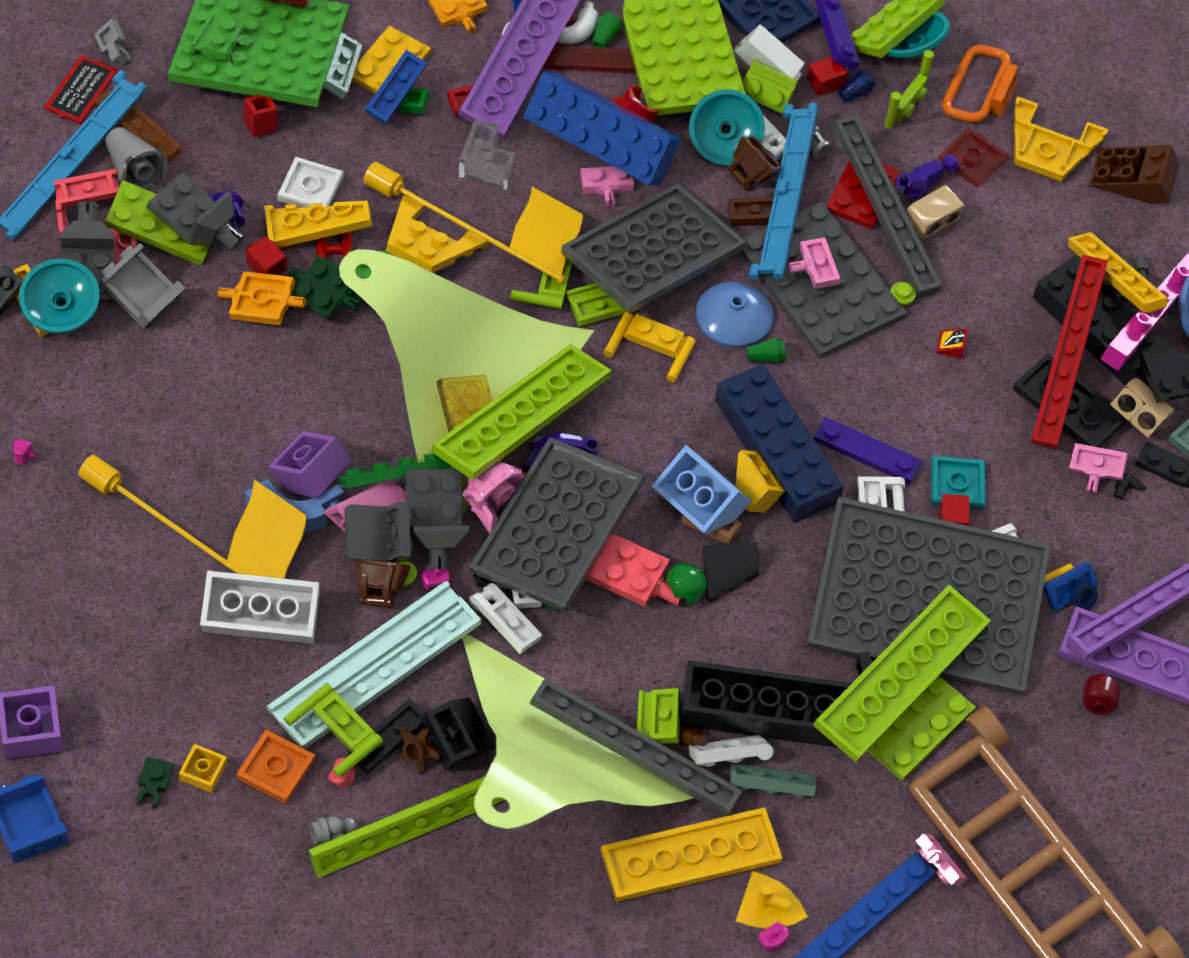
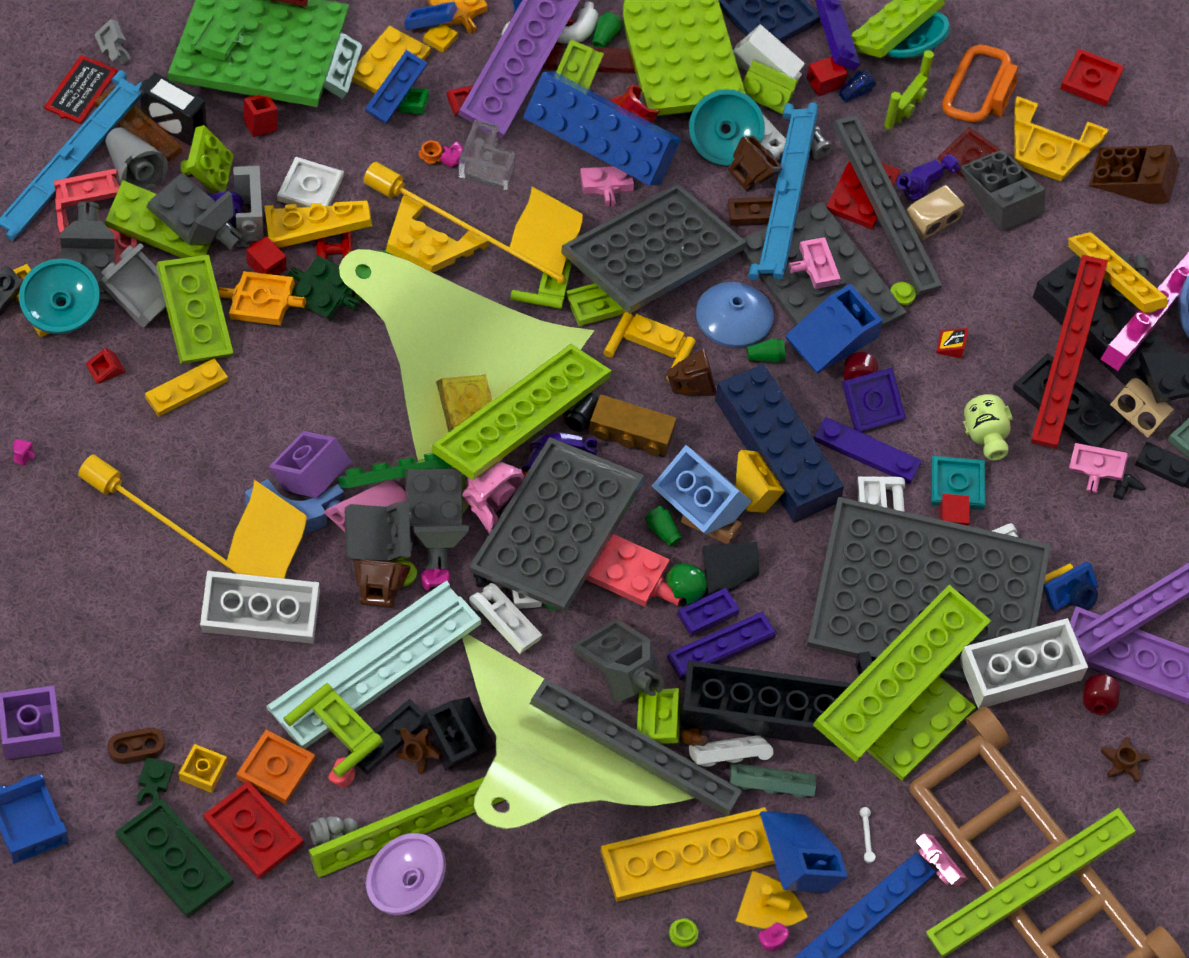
none -> red slope [85,347,126,384]
none -> reddish brown plate [108,727,165,764]
none -> dark green plate [115,798,234,919]
none -> black brick [139,72,207,146]
none -> yellow plate [145,358,228,417]
none -> lime plate [156,254,233,364]
none -> lime plate [180,125,234,194]
none -> red plate [203,781,304,880]
none -> light grey panel [233,166,263,248]
none -> lavender dish [366,833,446,915]
none -> blue plate [404,2,458,30]
none -> orange plate [419,140,443,164]
none -> yellow plate [423,24,458,53]
none -> dark pink piece [440,141,467,168]
none -> lime plate [556,39,604,89]
none -> black cone [565,393,598,432]
none -> dark grey plate [572,619,664,703]
none -> pearl gold brick [589,394,677,457]
none -> green cone [644,506,682,547]
none -> reddish brown piece [667,349,716,396]
none -> dark purple tile [667,611,776,680]
none -> lime plate [669,919,698,948]
none -> dark purple plate [677,588,740,637]
none -> blue slope [760,811,848,893]
none -> blue slope [785,284,883,374]
none -> dark purple tile [841,367,906,432]
none -> dark red head [843,352,878,381]
none -> white hinge [859,807,875,863]
none -> lime plate [926,808,1135,958]
none -> white brick [959,618,1088,709]
none -> dark grey slope [960,149,1045,231]
none -> yellowish green piece [963,394,1013,461]
none -> red plate [1060,48,1124,107]
none -> reddish brown animal [1101,737,1150,782]

